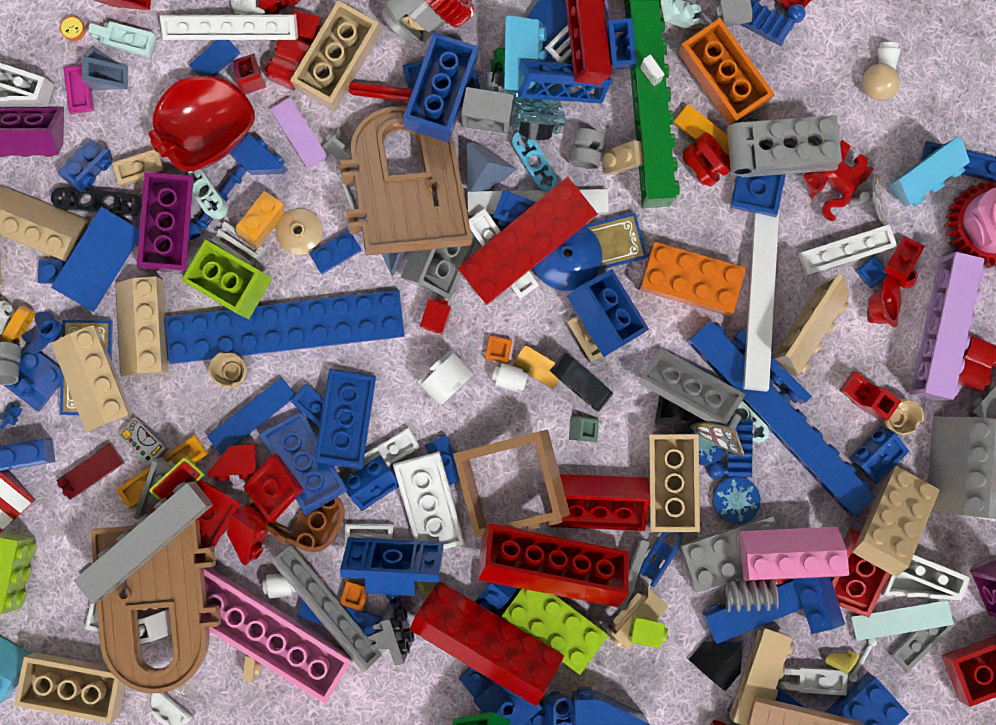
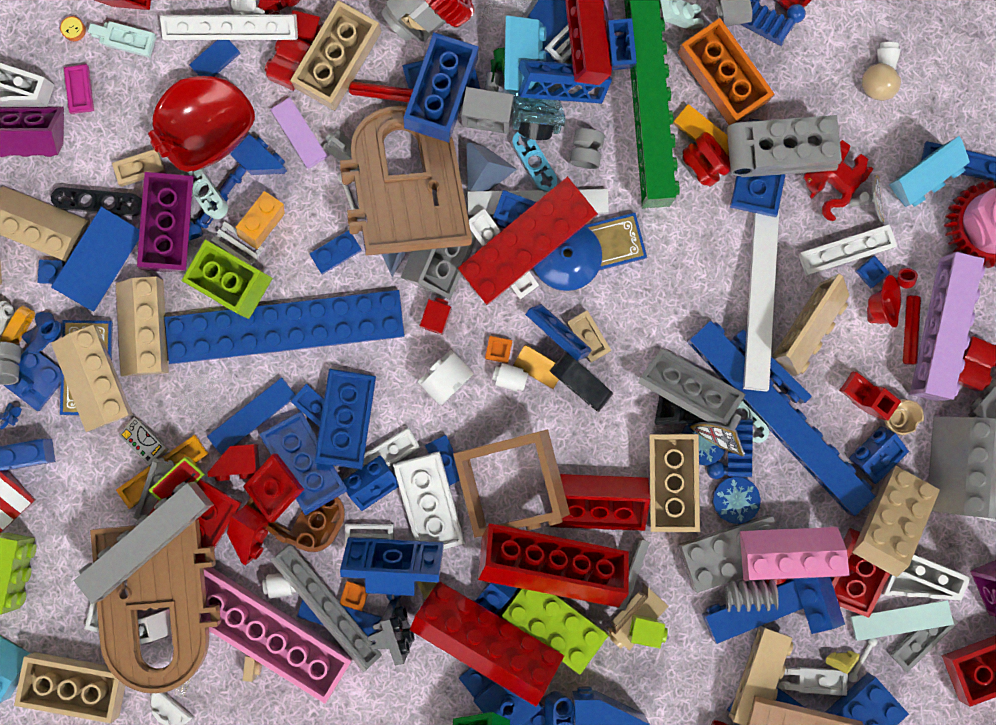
dark red hinge [56,444,125,500] -> none
blue bracket [57,139,113,192] -> none
sand blue slope [82,46,128,90] -> none
tan hair [208,352,248,388] -> none
red slope [233,54,266,95] -> none
tan dish [276,208,323,255] -> none
blue brick [566,269,650,357] -> none
sand green slope [569,416,599,442] -> none
tan plate [603,140,643,175] -> none
blue piece [638,532,682,588] -> none
orange brick [639,242,746,316] -> none
white tile [641,54,664,86] -> none
black slope [688,641,742,691] -> none
red plate [883,236,925,283] -> none
none -> blue tile [525,304,592,361]
none -> red axle [903,295,921,365]

